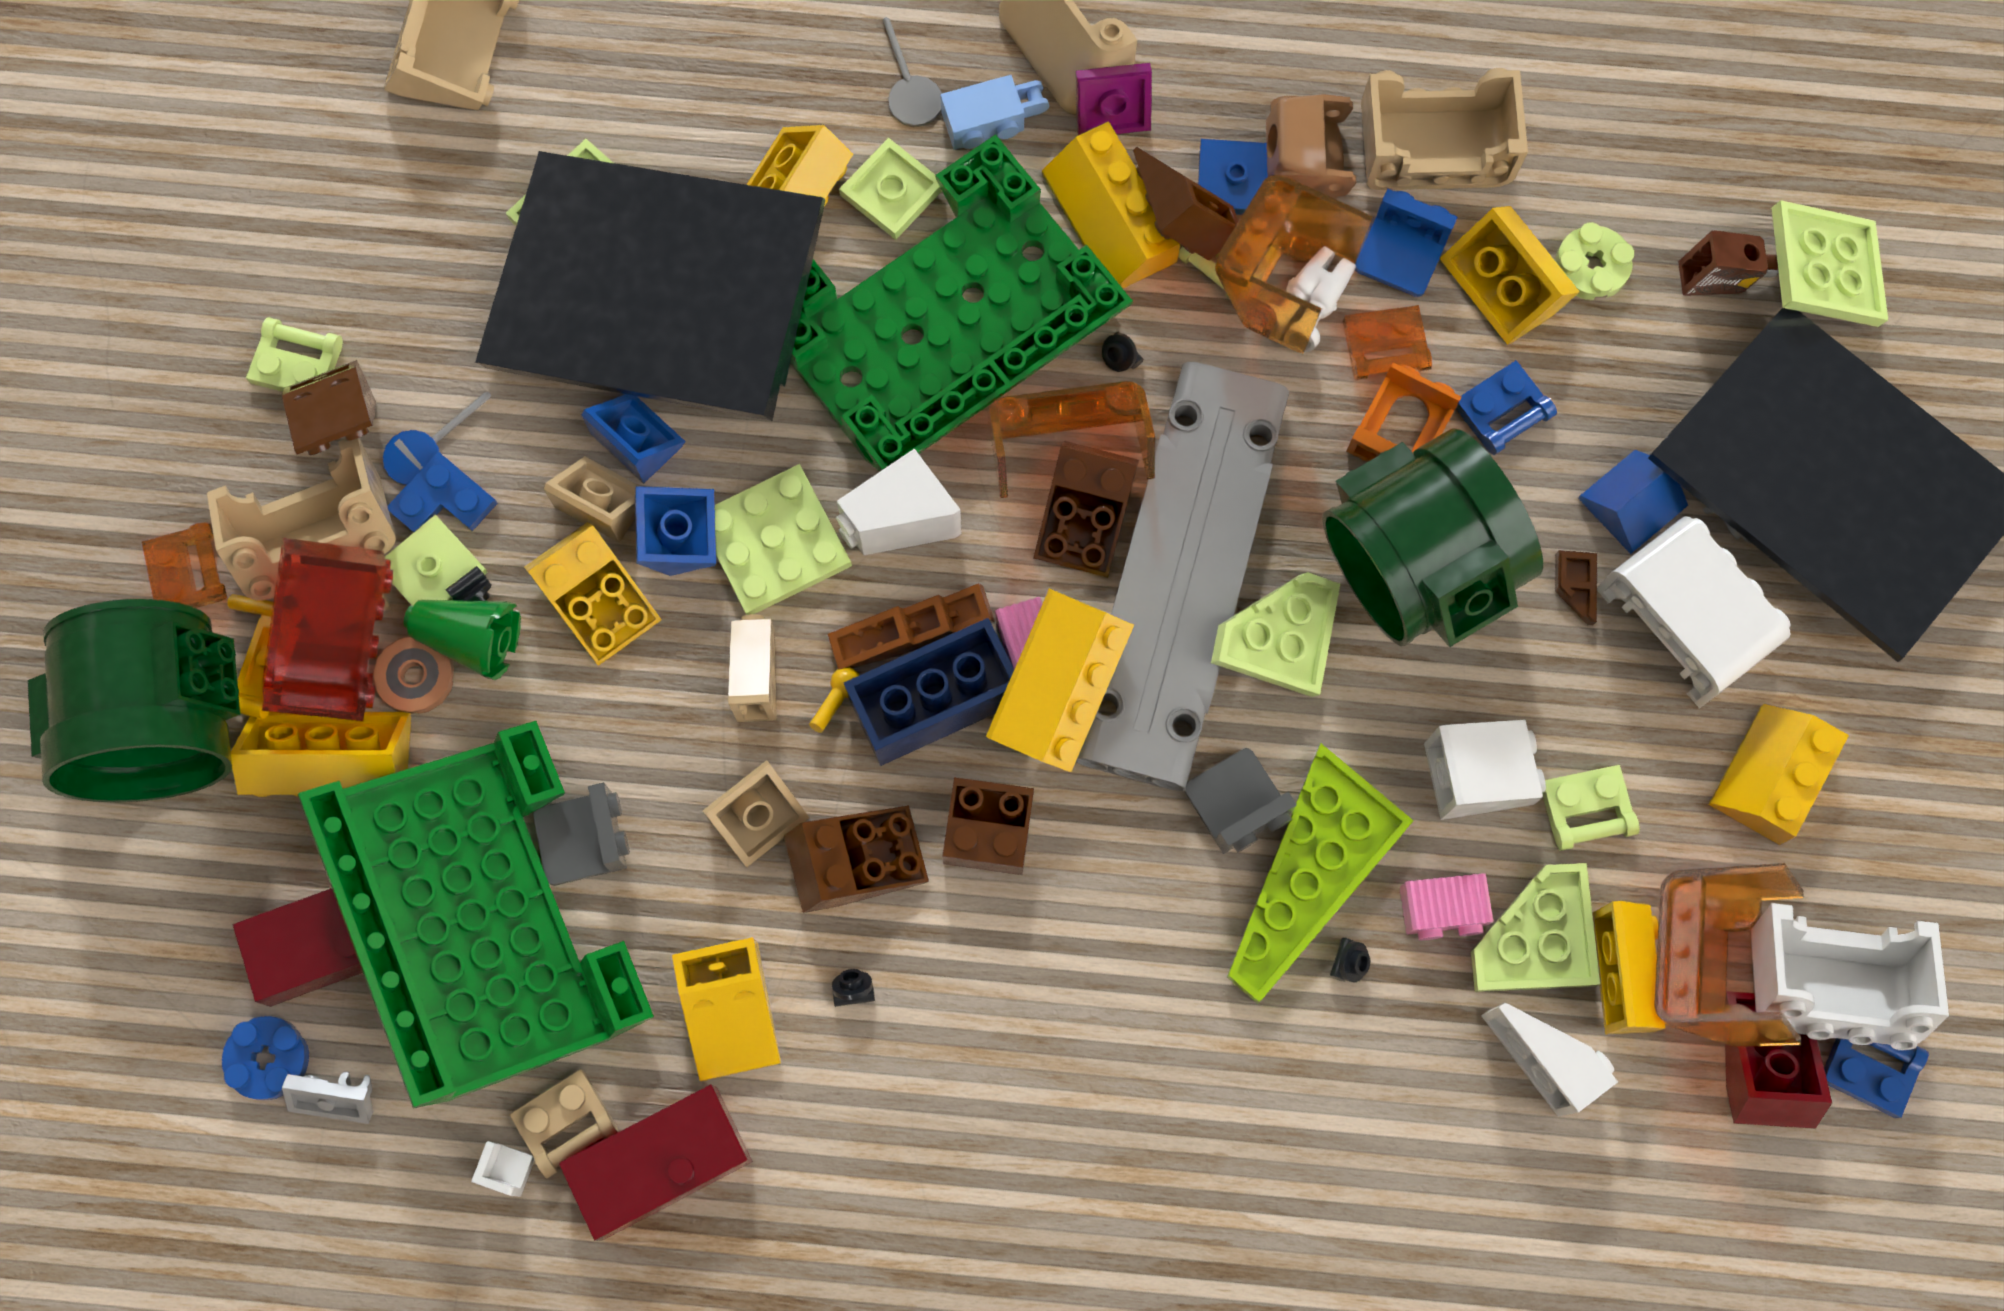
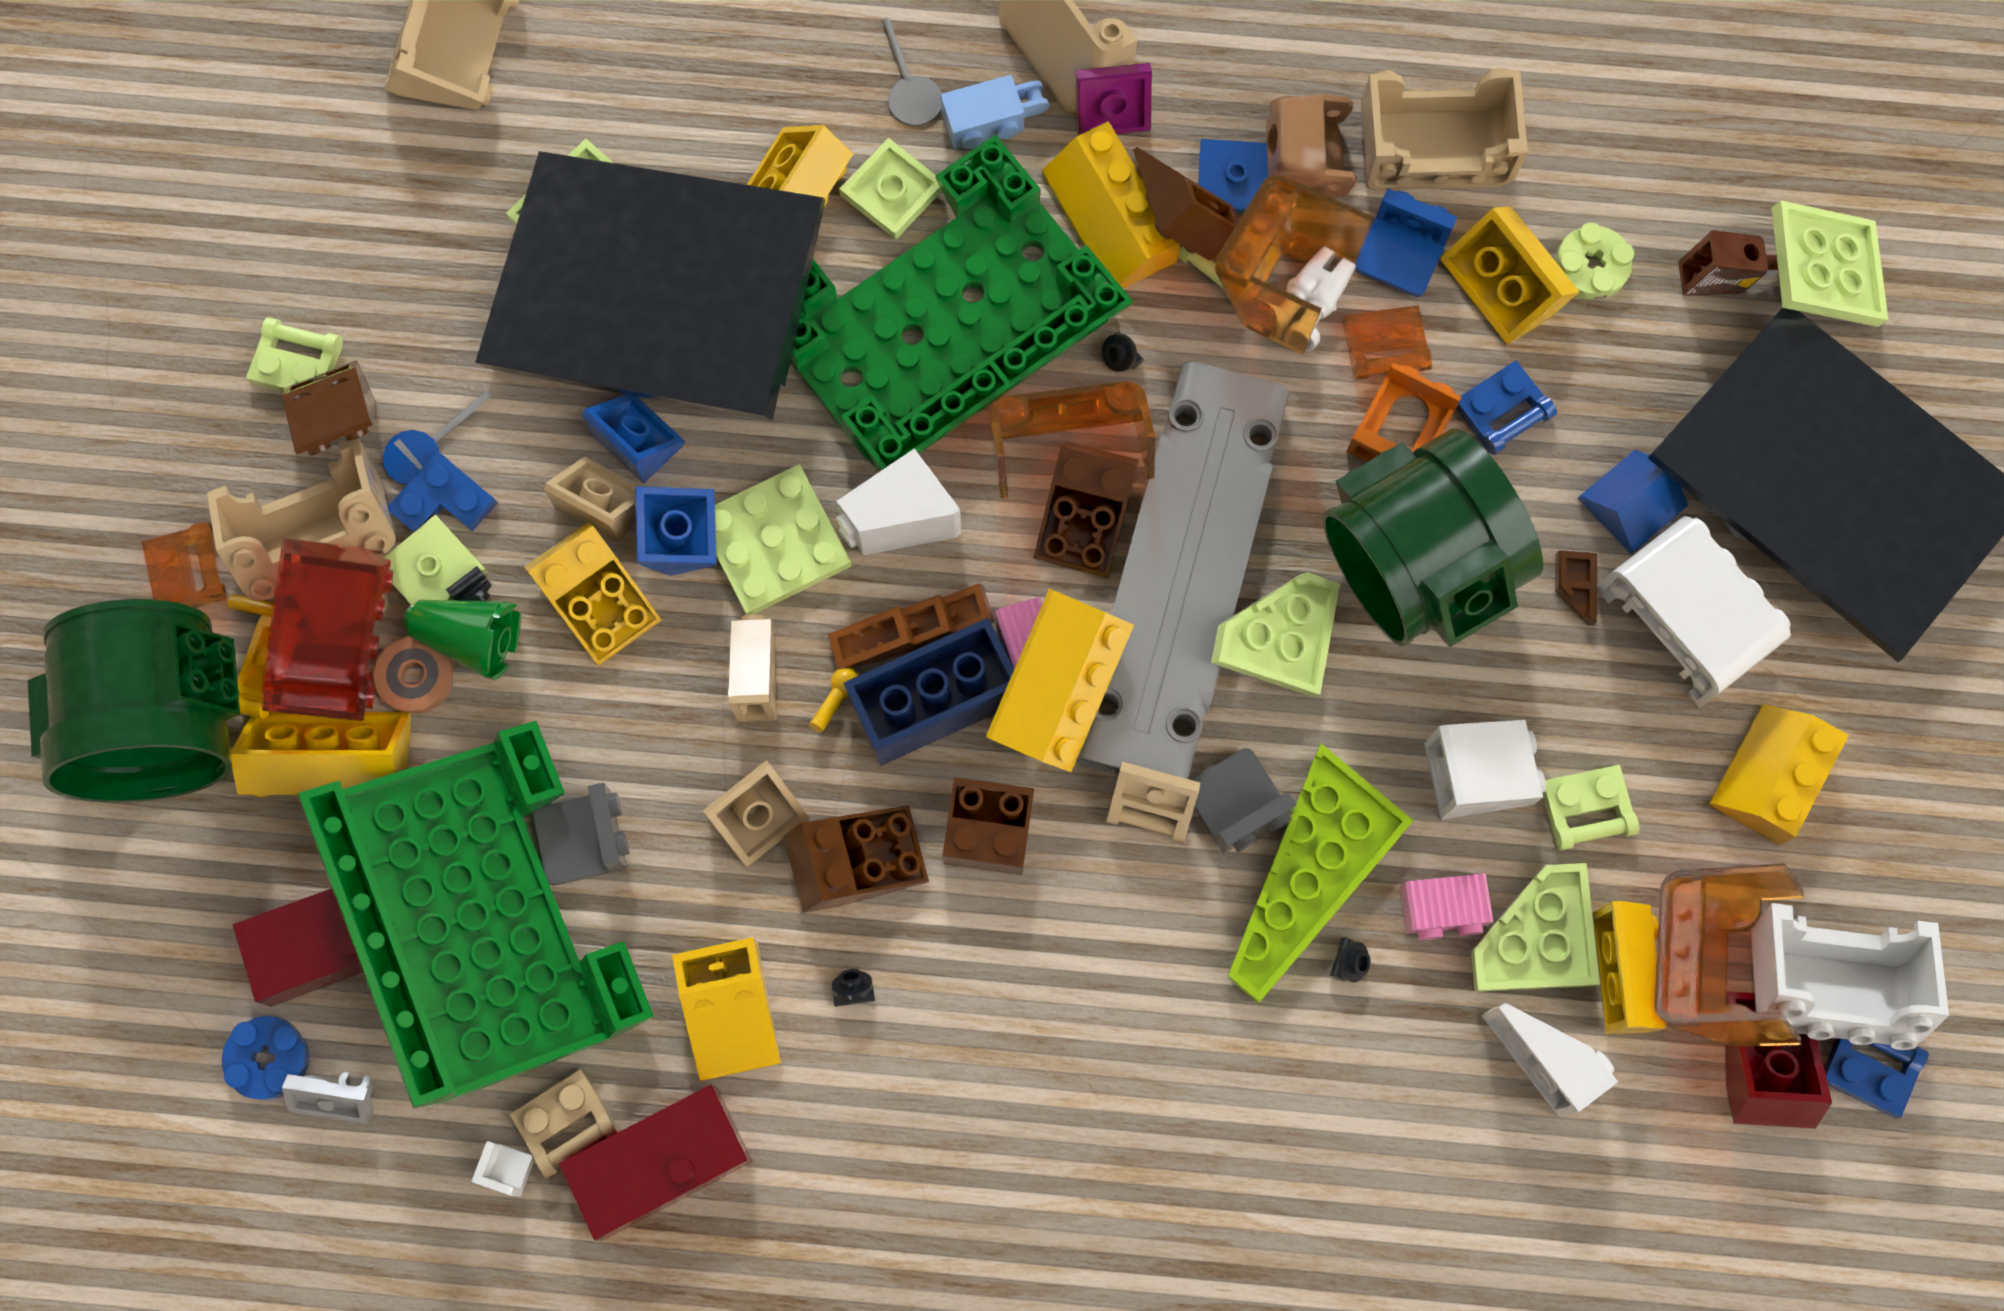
none -> tan plate [1106,761,1201,843]

